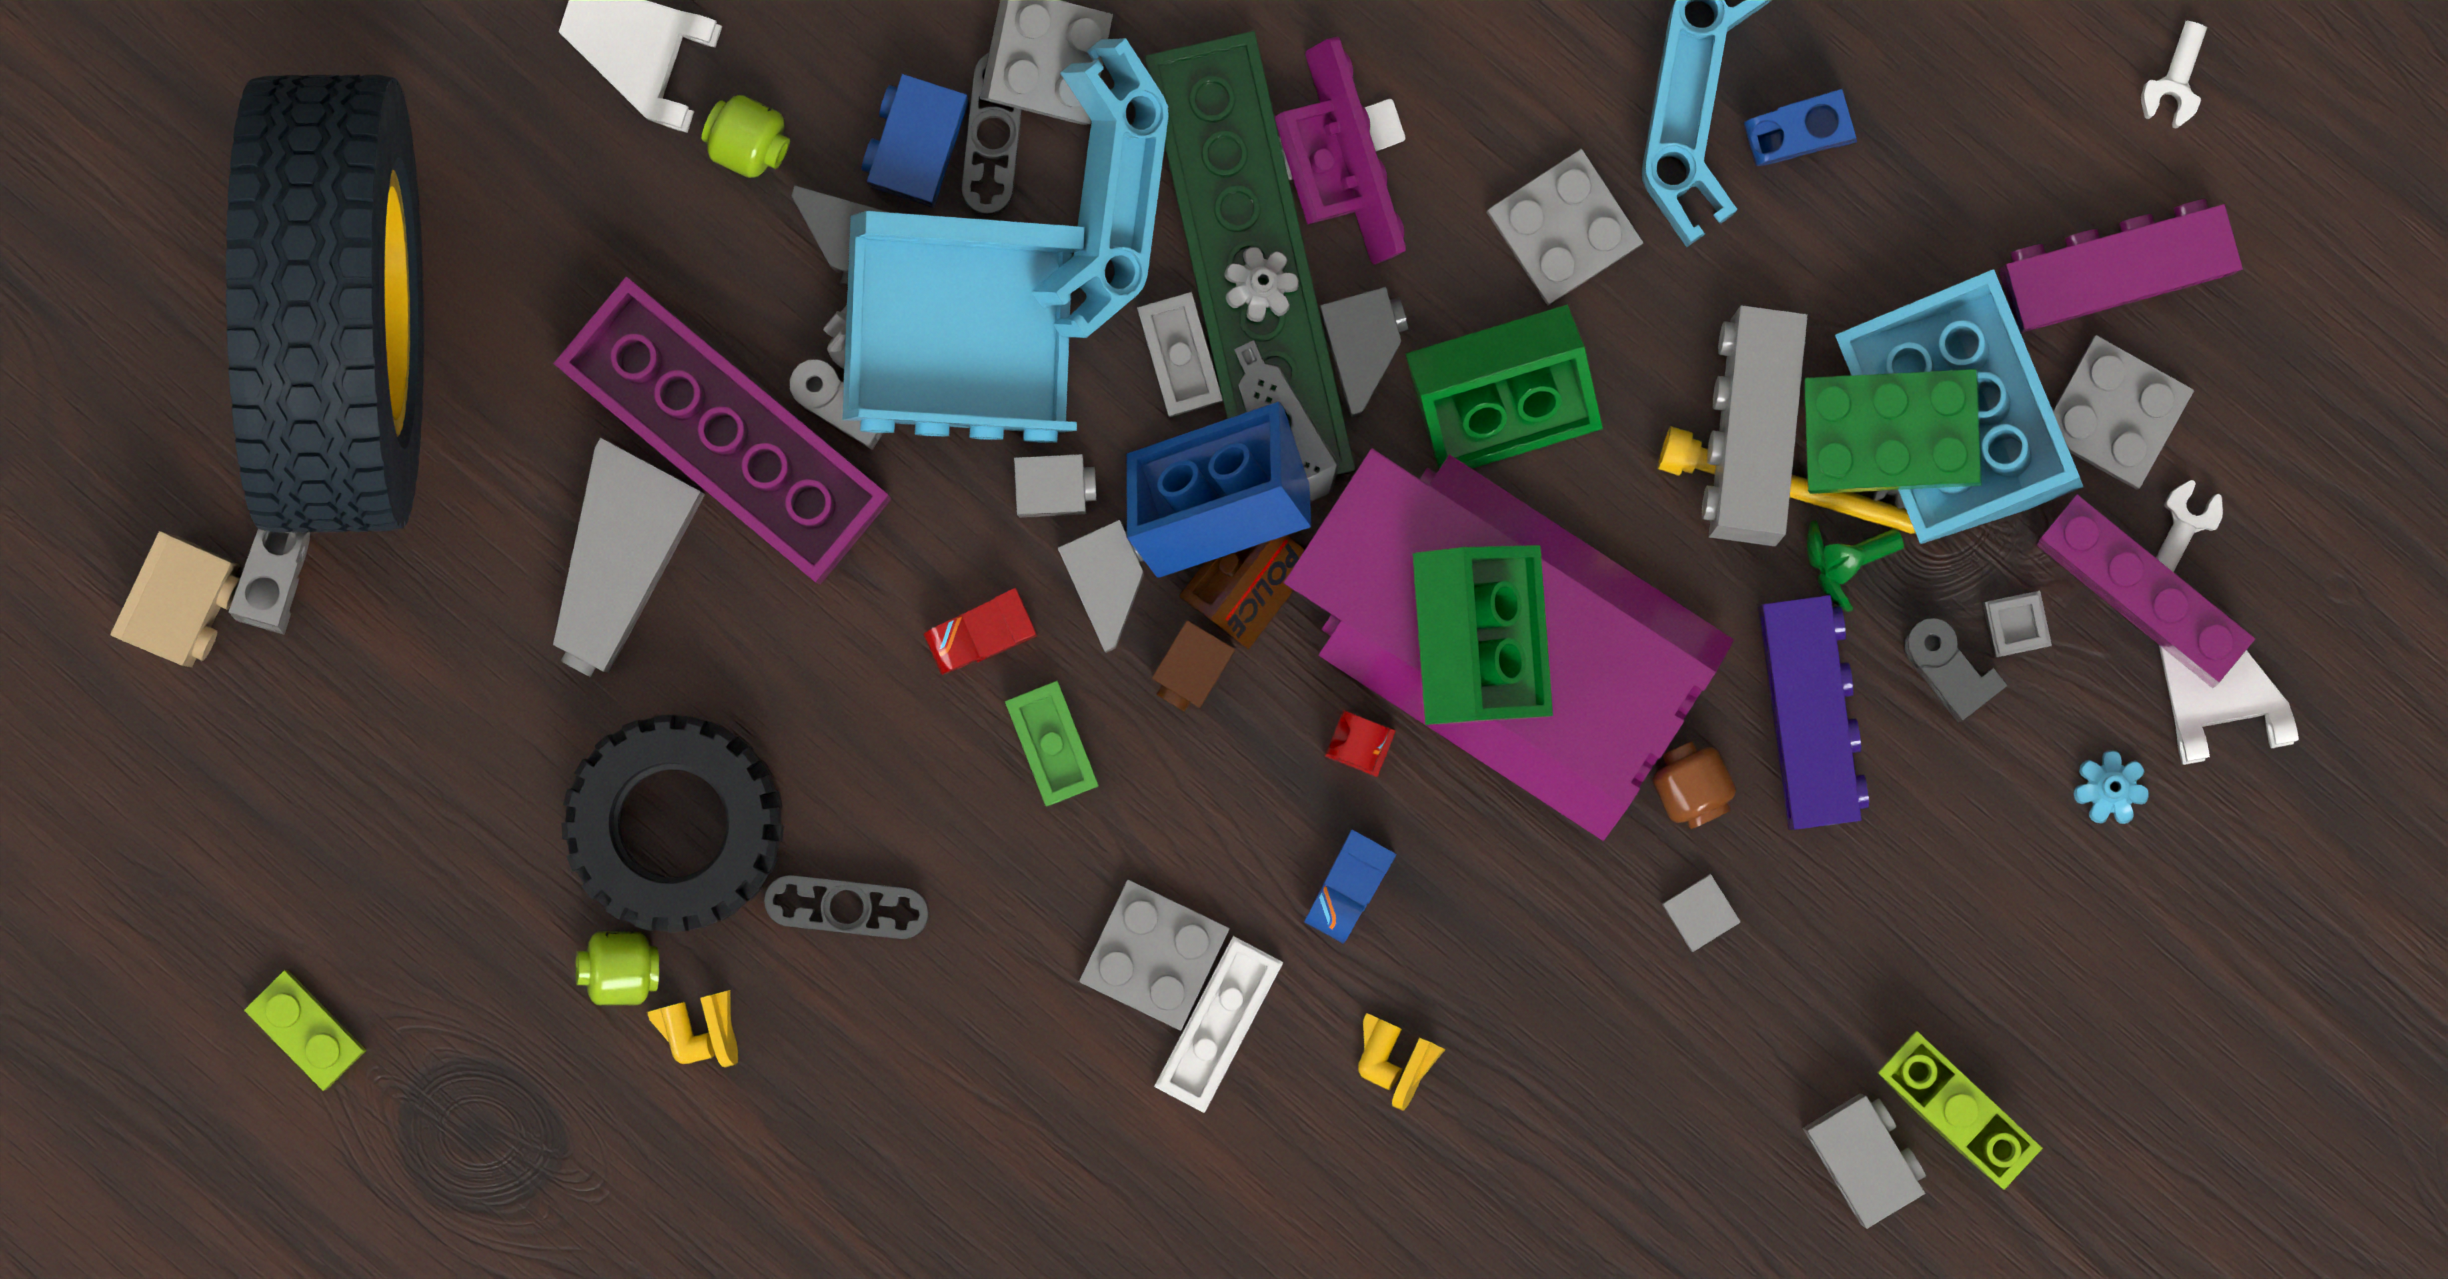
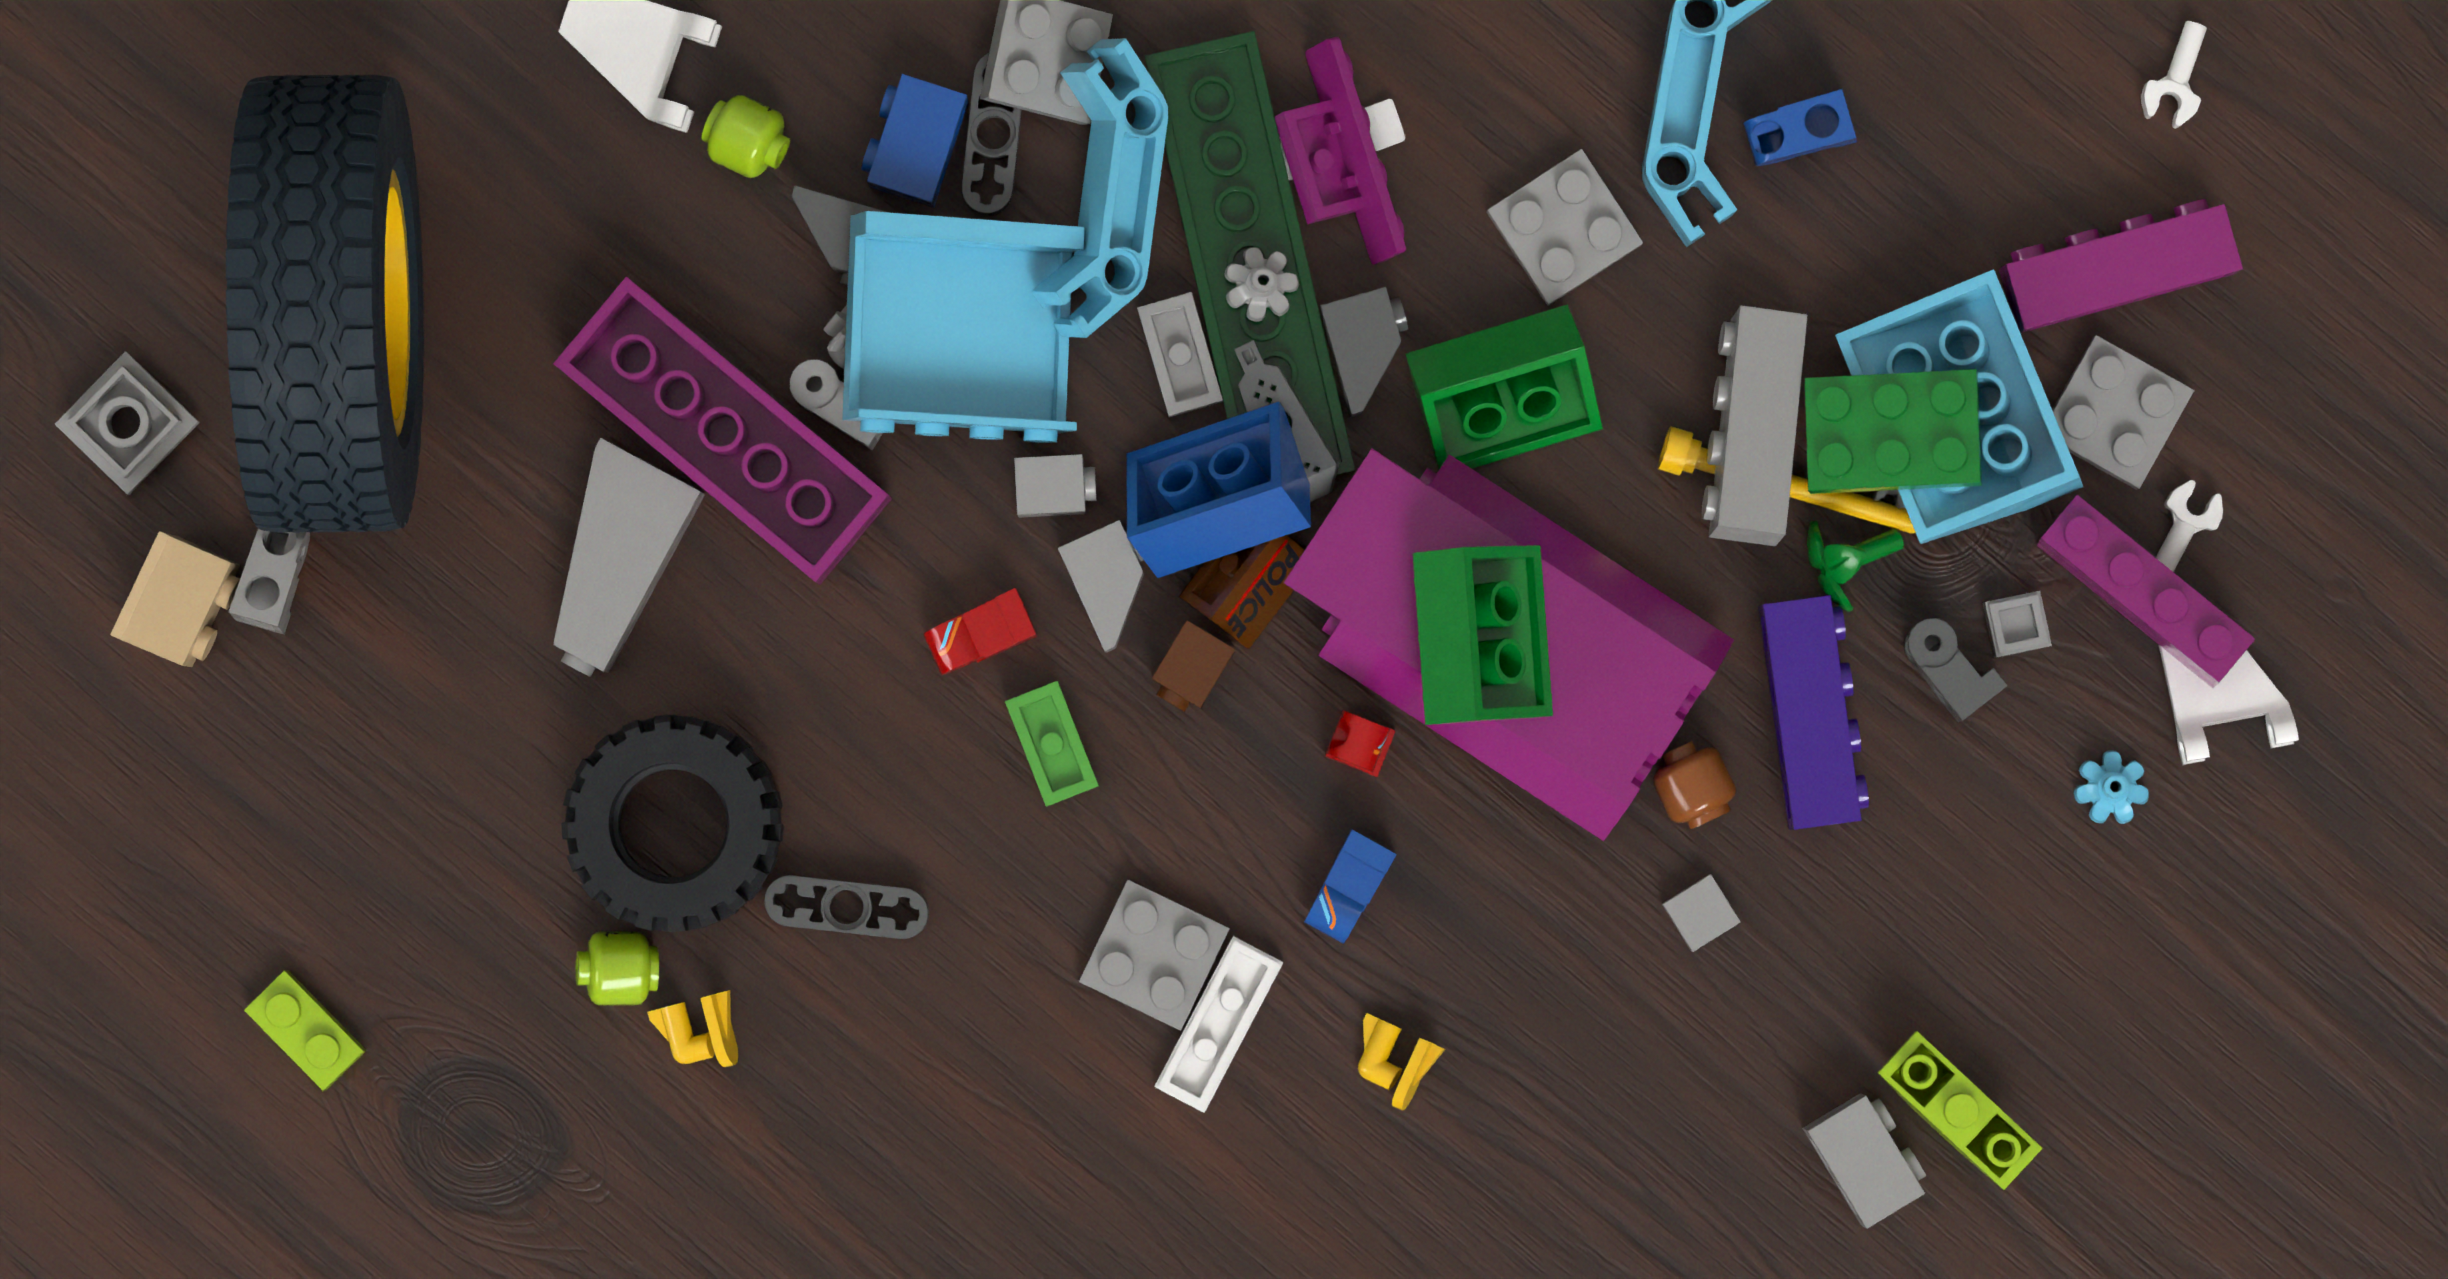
none -> light grey piece [55,351,200,495]

